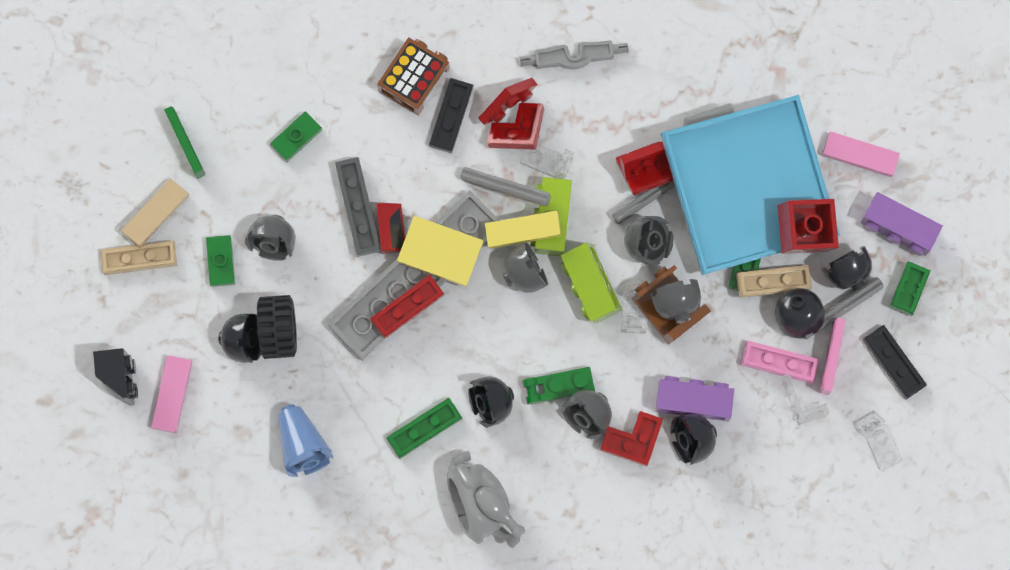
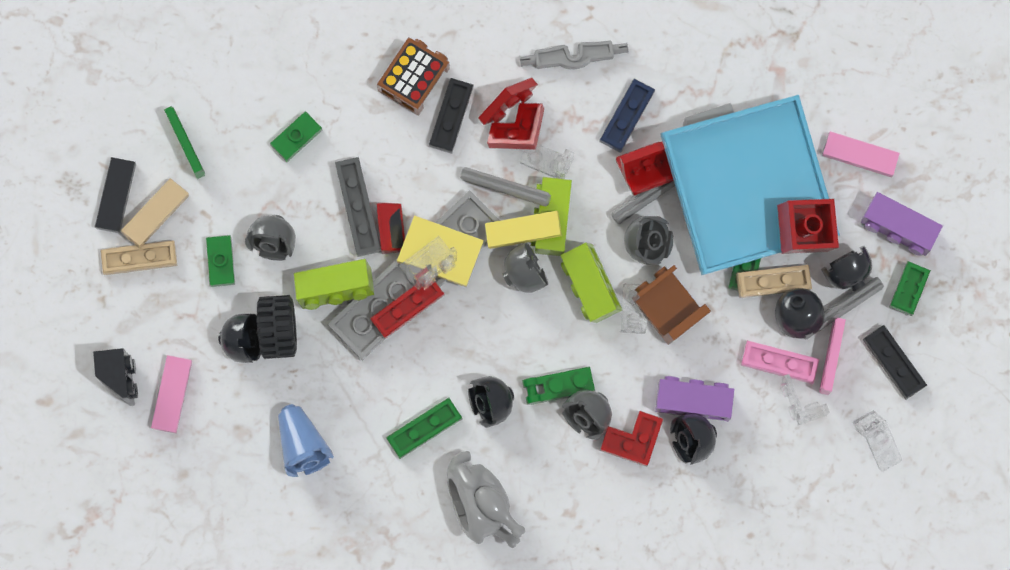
dark grey cylinder [650,279,701,323] -> none
none -> black tile [95,157,136,233]
none -> lime brick [294,259,374,310]
none -> clear bracket [399,236,457,290]
none -> dark blue tile [599,78,655,153]

